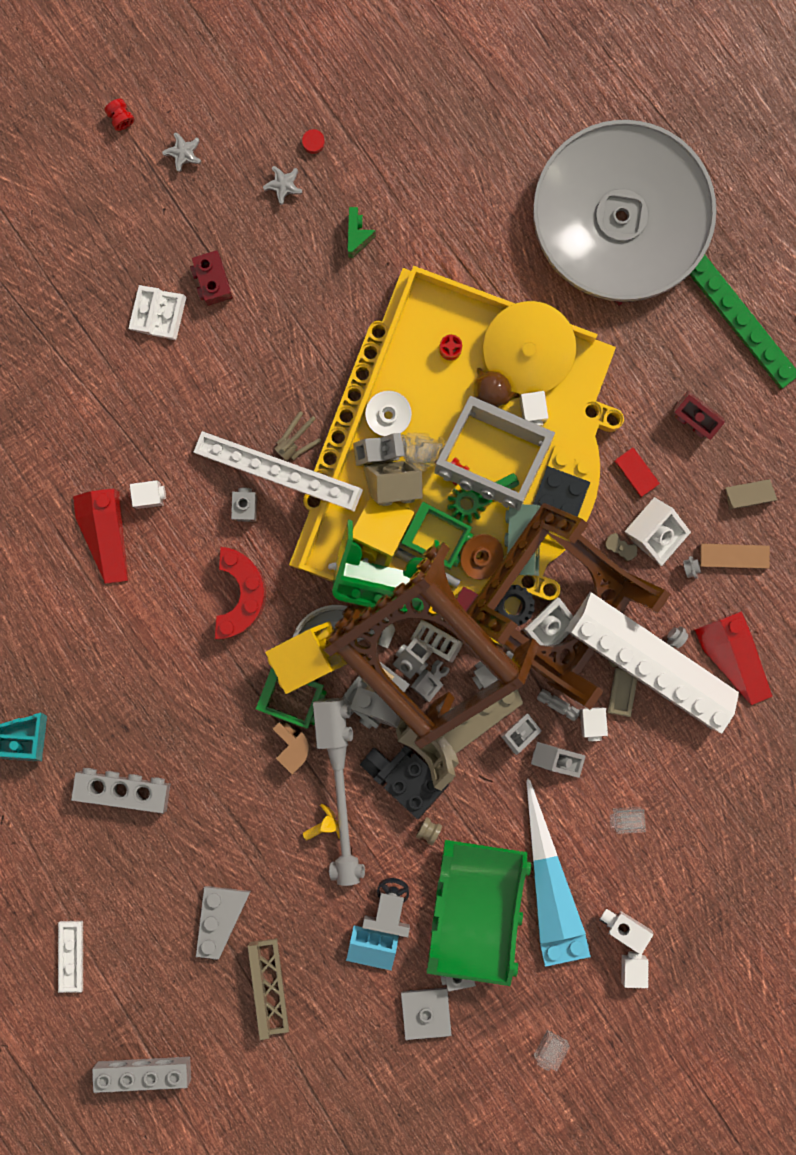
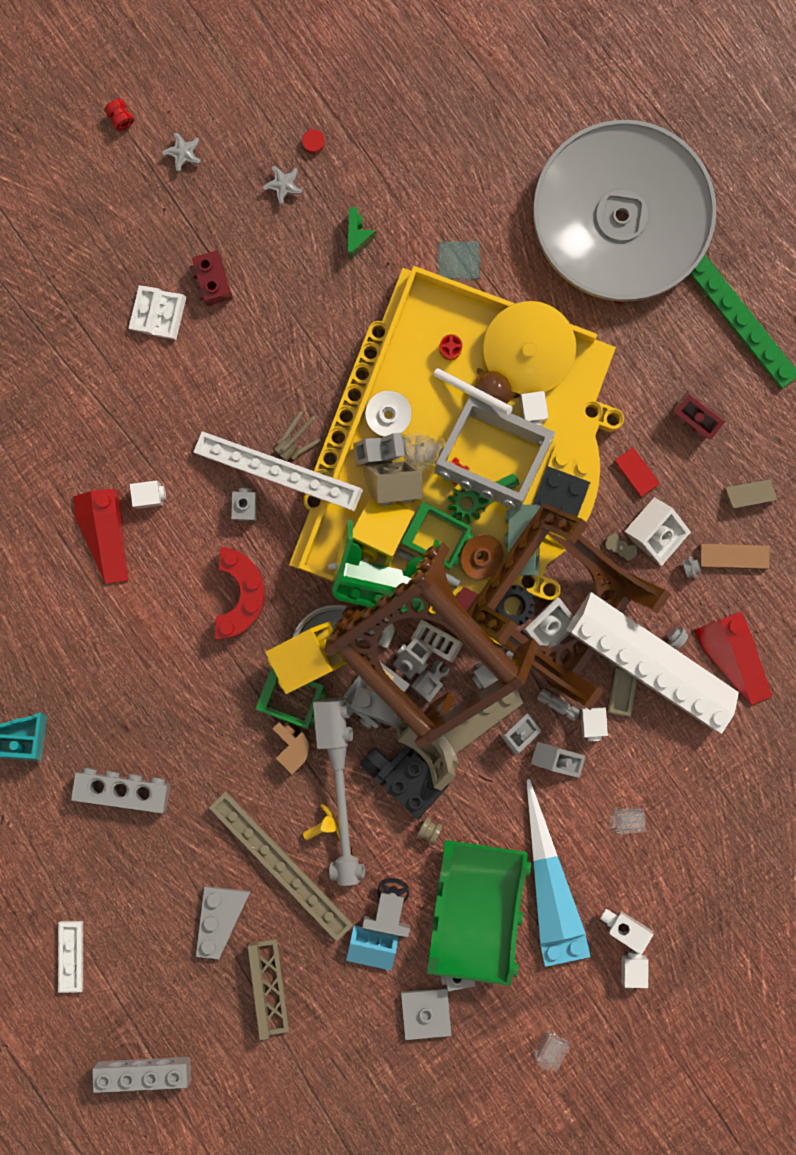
none -> dark tan plate [209,791,354,941]
none -> white bar [434,368,512,415]
none -> clear light blue piece [437,241,481,279]

